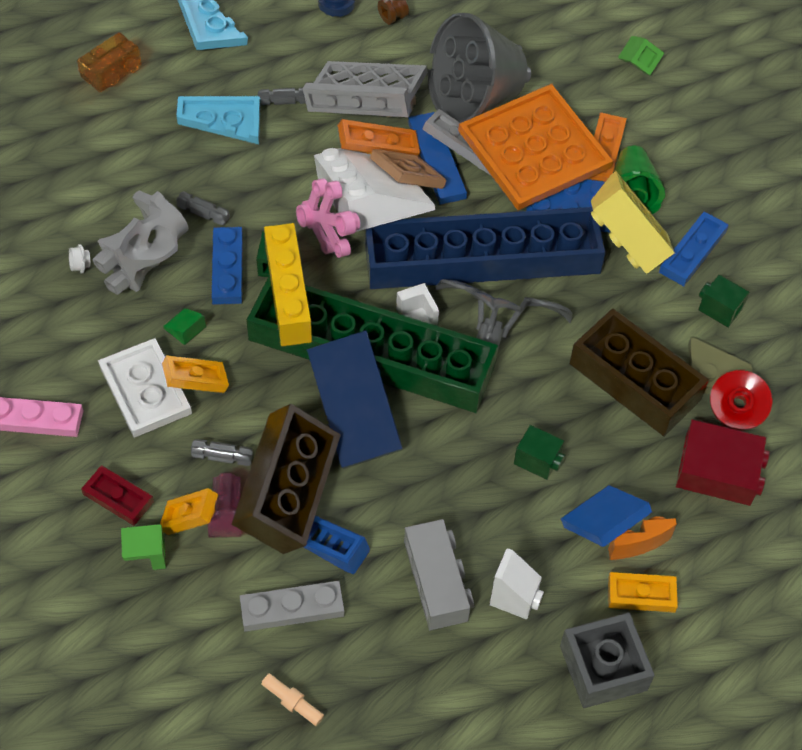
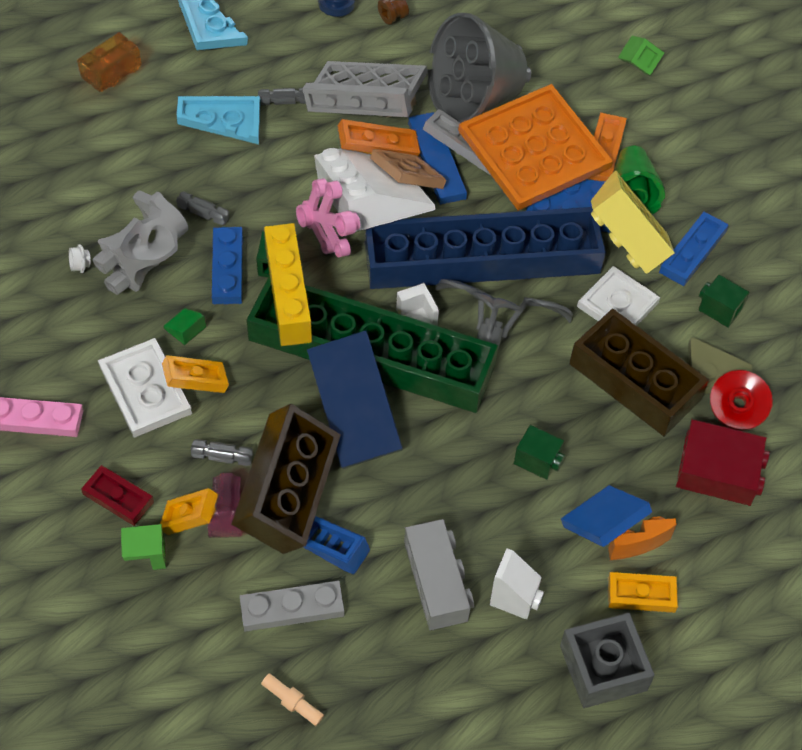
none -> white tile [577,266,660,326]

